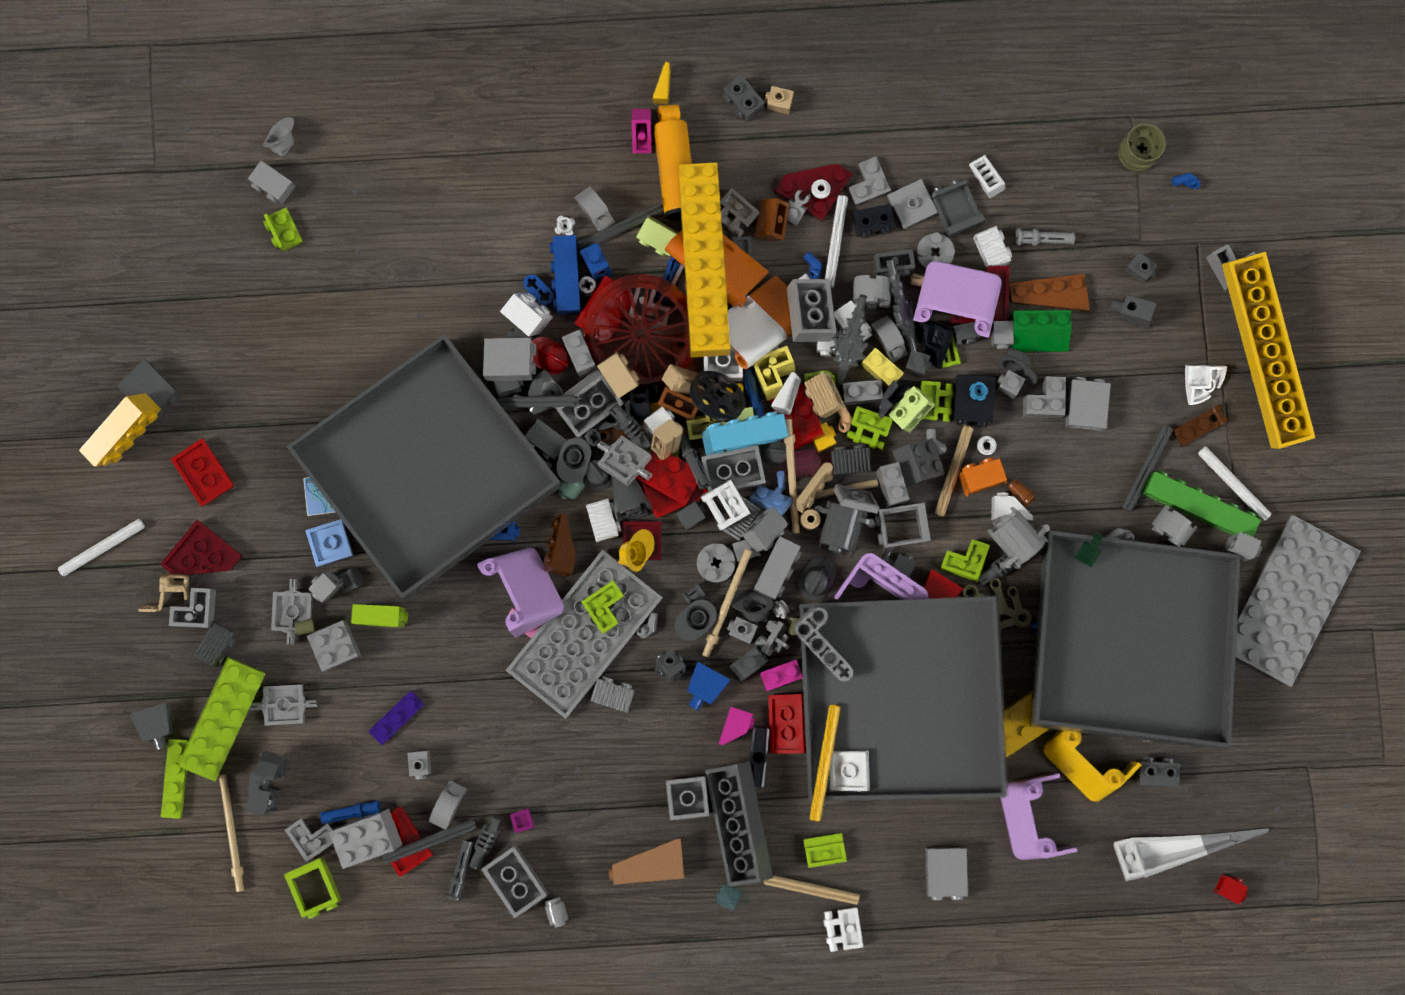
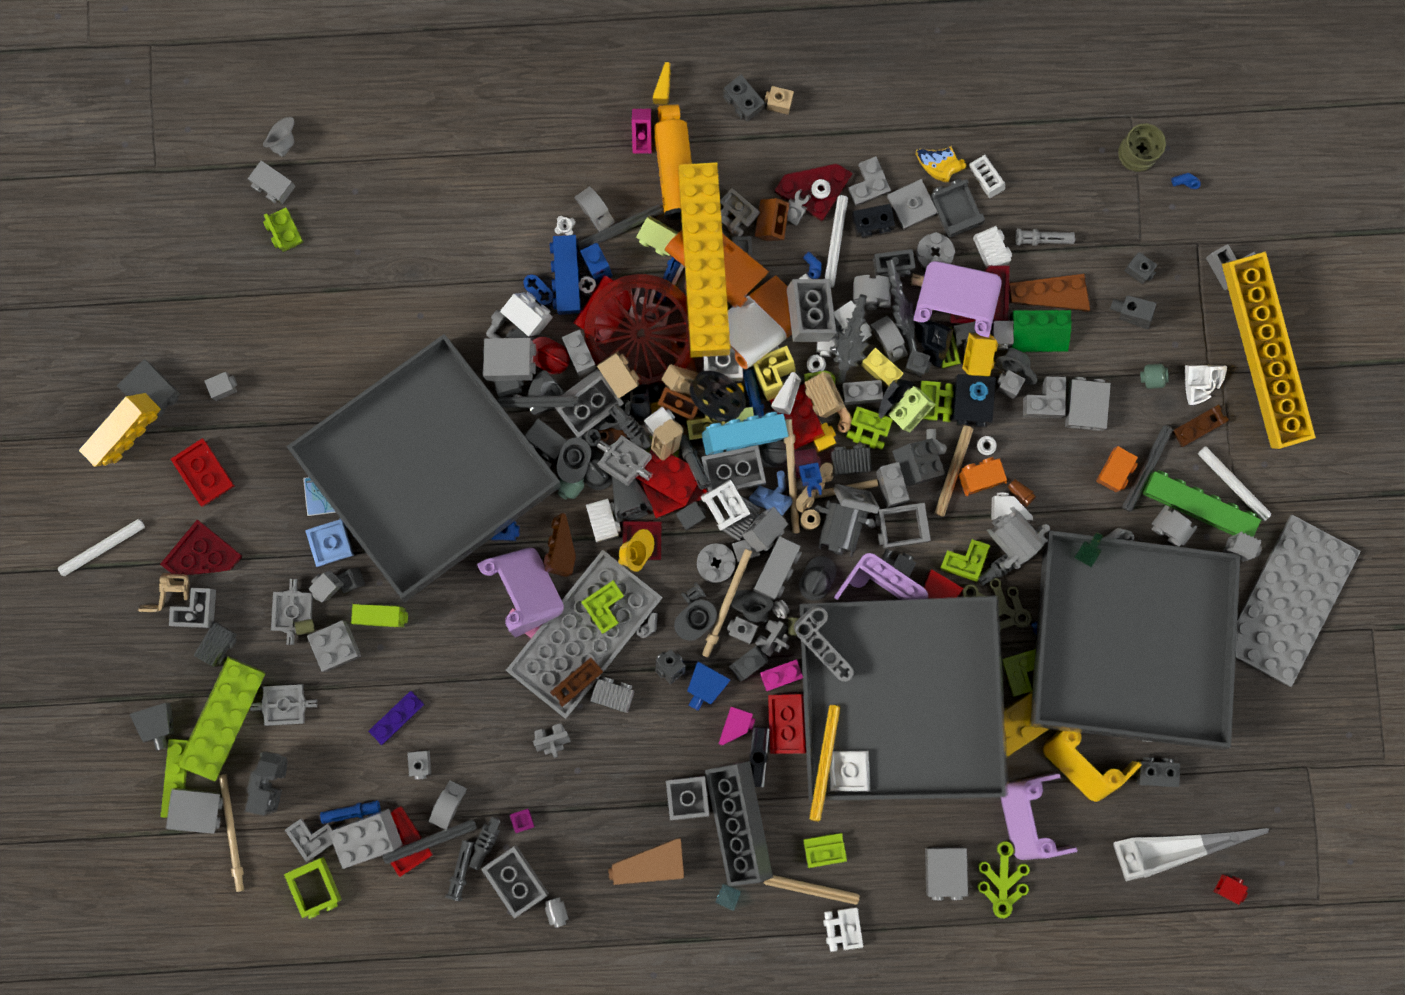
none -> light grey brick [166,788,223,834]
none -> light grey brick [205,372,237,401]
none -> light grey plate [486,309,507,339]
none -> light grey hips [533,723,571,758]
none -> reddish brown plate [550,657,603,707]
none -> blue plate [799,462,822,497]
none -> white plate [807,355,826,373]
none -> yellow arm [916,147,966,182]
none -> yellow brick [962,332,998,376]
none -> lime plant [977,841,1030,918]
none -> lime plate [1002,649,1035,696]
none -> orange brick [1096,446,1138,492]
none -> sand green head [1140,363,1169,389]

